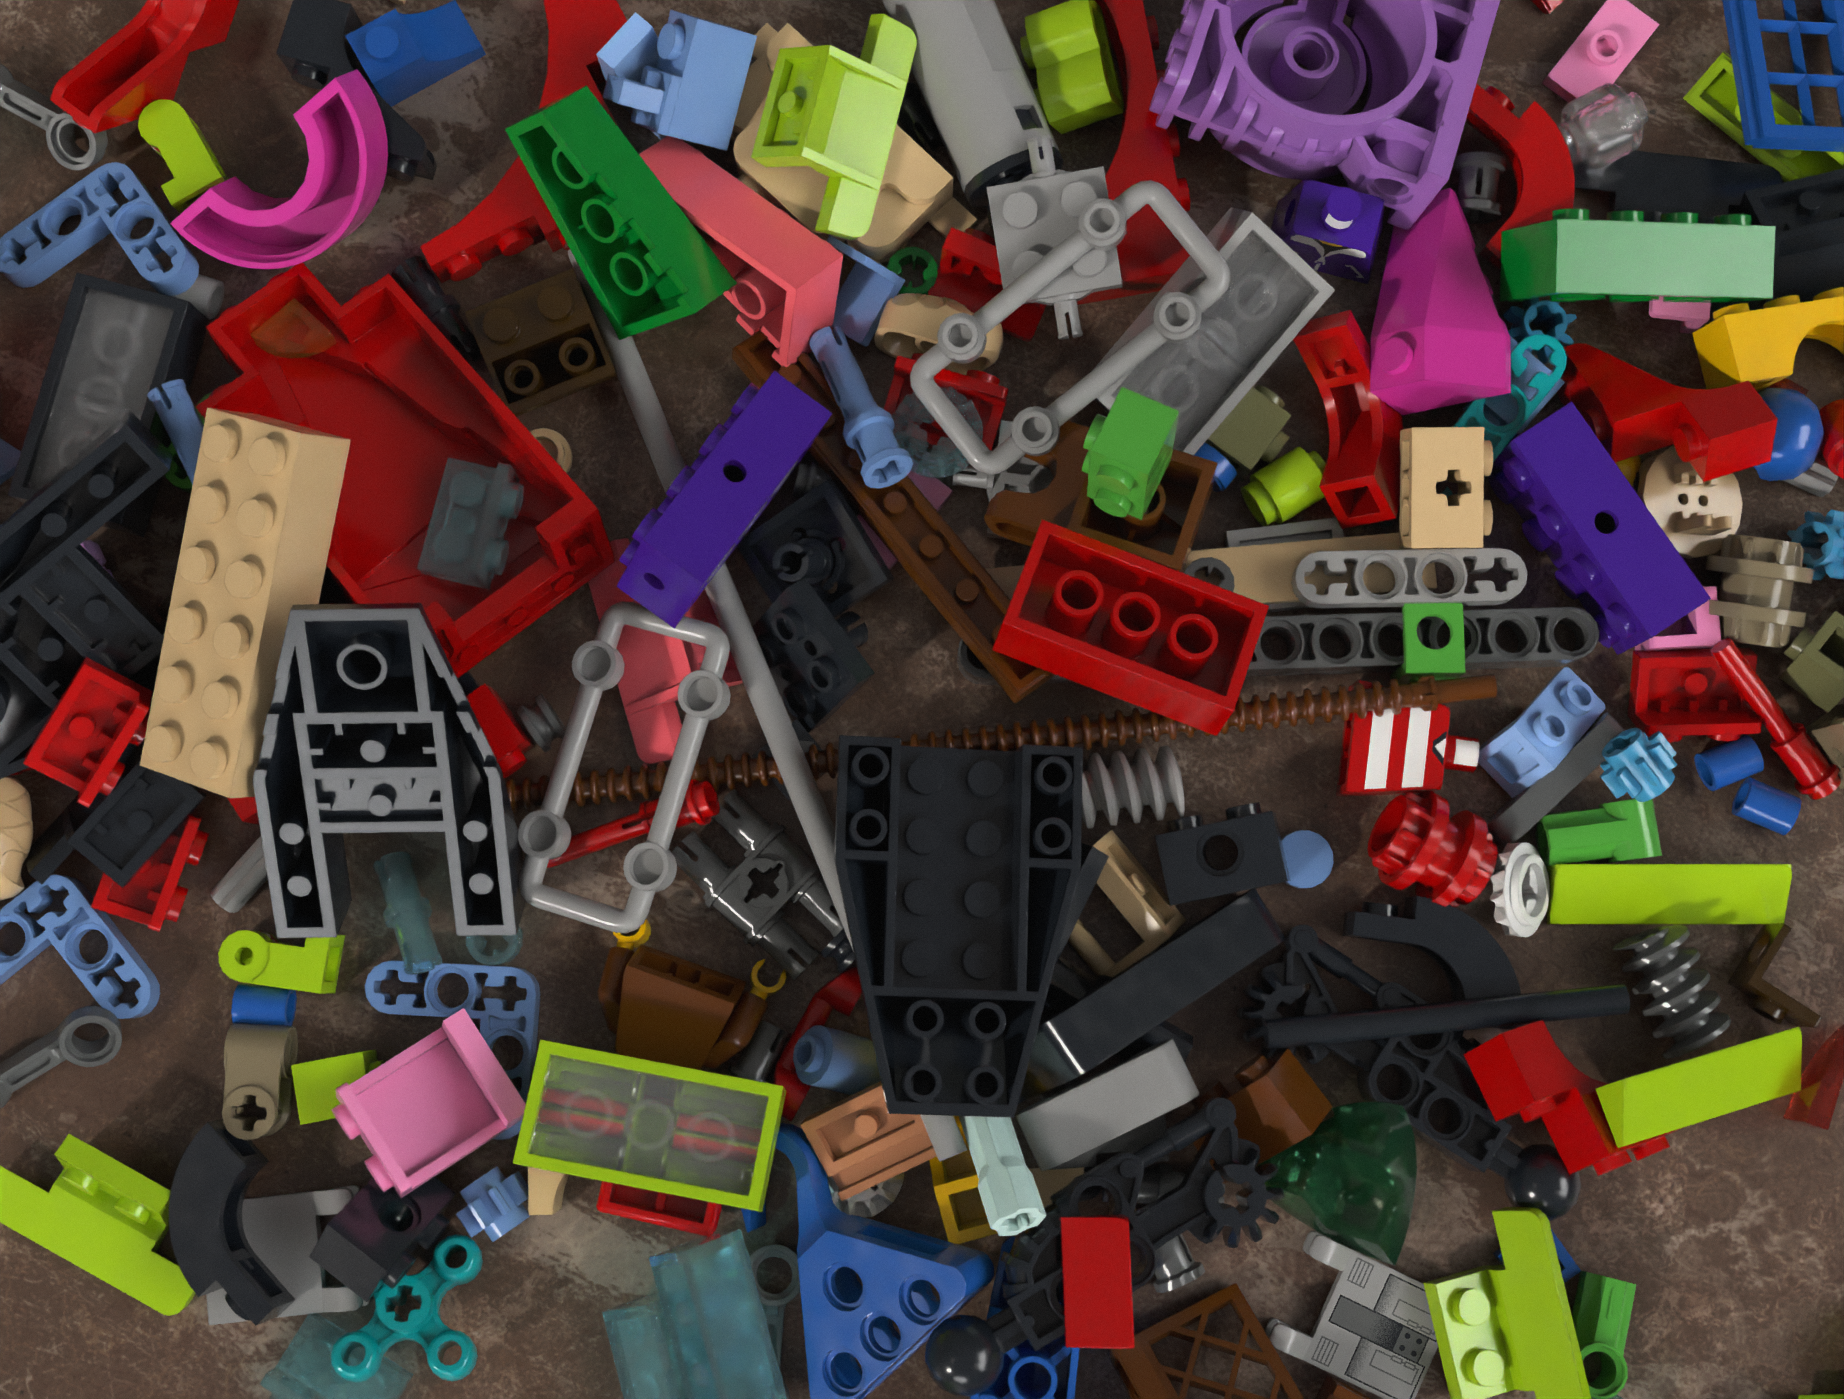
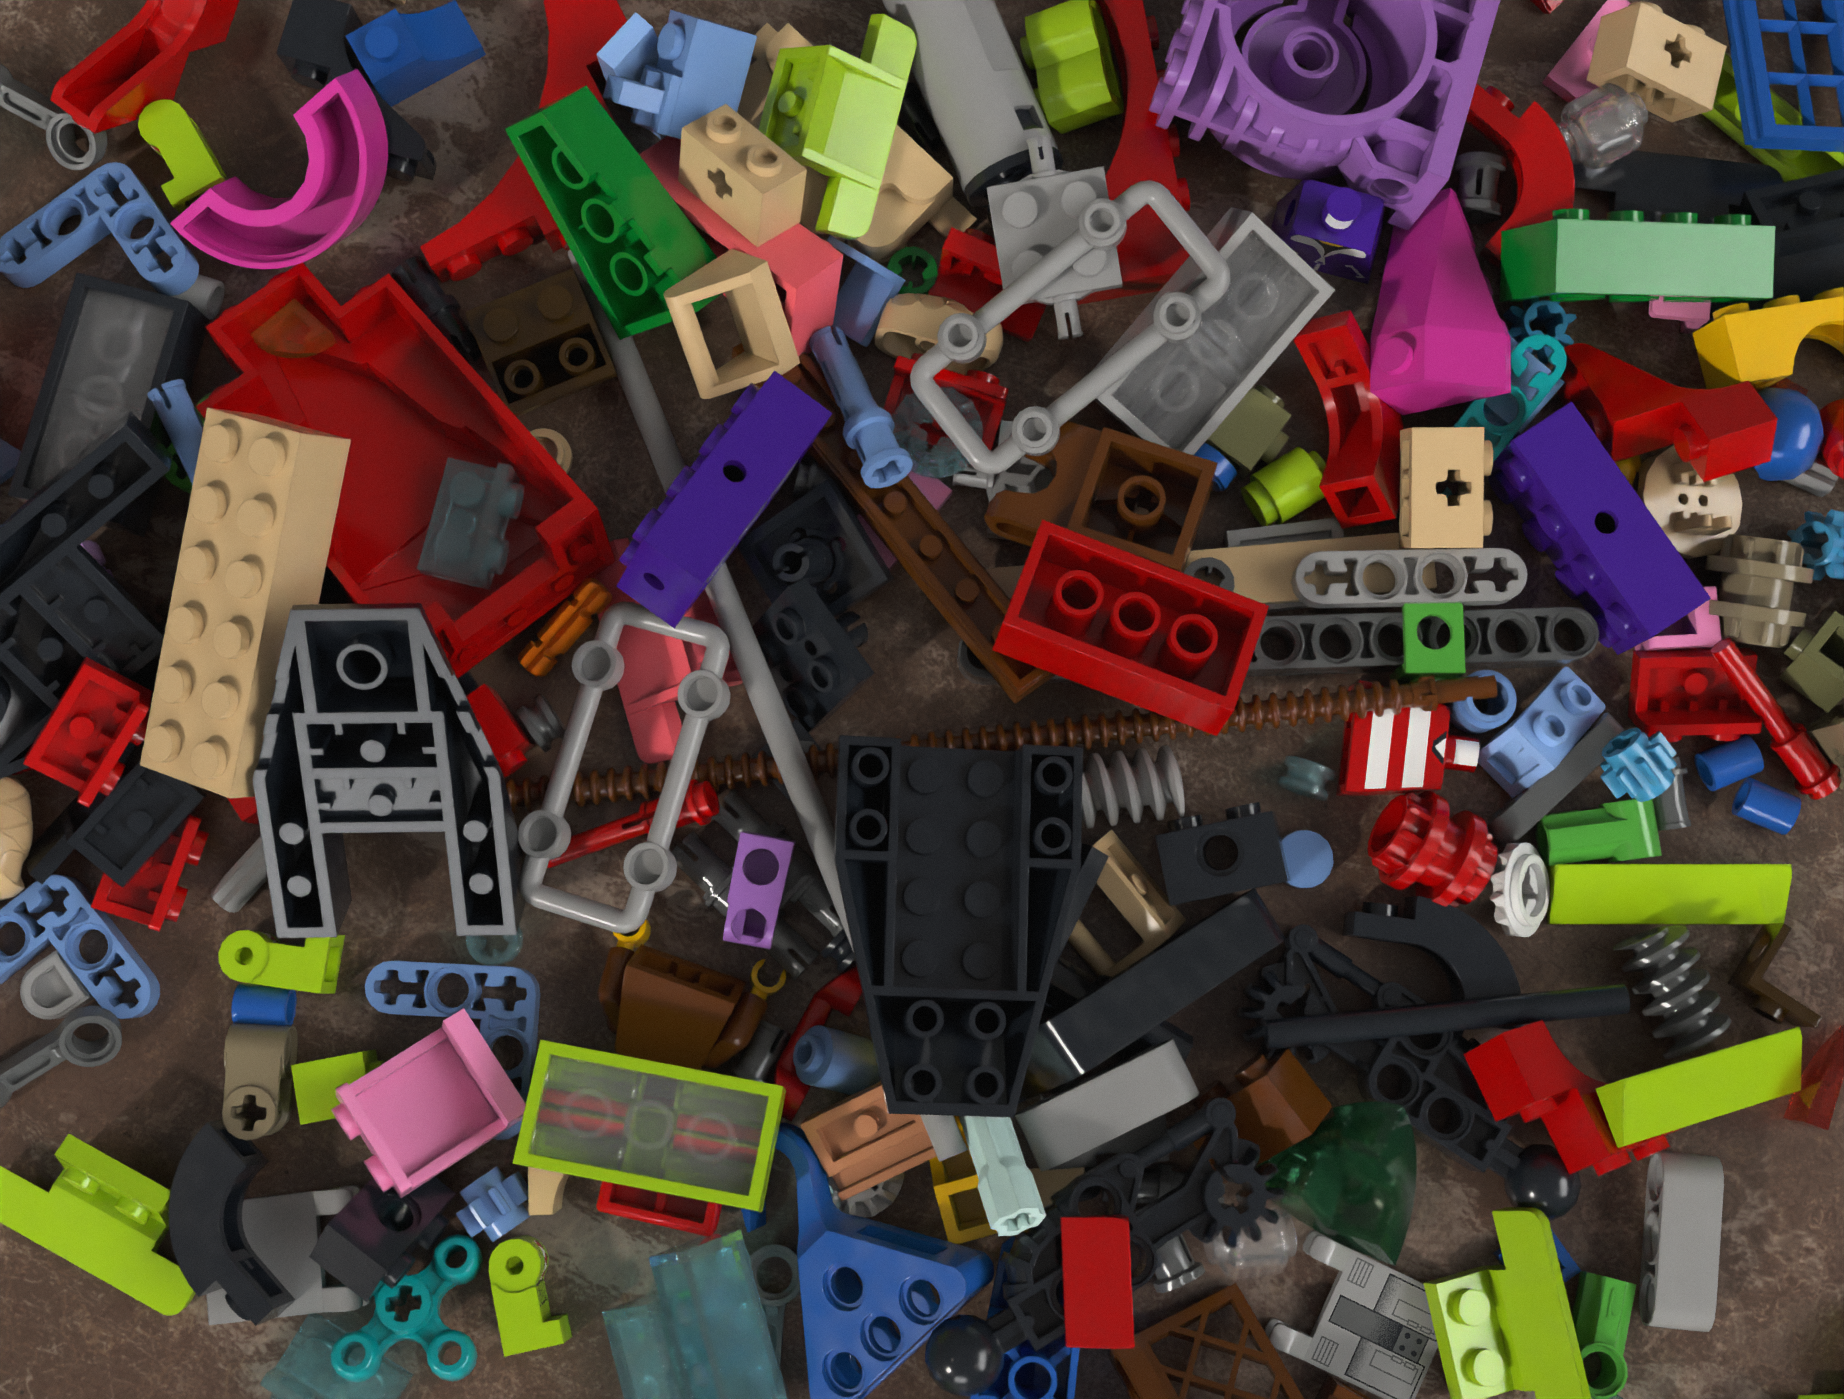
clear light blue pin [373,852,443,975] -> none
bright green brick [1082,387,1179,520] -> none
none -> light grey tile [20,950,95,1019]
none -> lime leg [489,1235,572,1357]
none -> orange axle [518,578,612,677]
none -> tan tile [664,249,800,399]
none -> tan brick [678,104,807,247]
none -> medium lavender leg [723,831,796,950]
none -> clear head [1203,1199,1297,1282]
none -> clear light blue bush [1276,755,1336,801]
none -> medium blue brick [1445,670,1517,734]
none -> tan brick [1587,1,1727,123]
none -> light grey beam [1639,1151,1724,1332]
none -> dark grey pin [1653,756,1691,831]

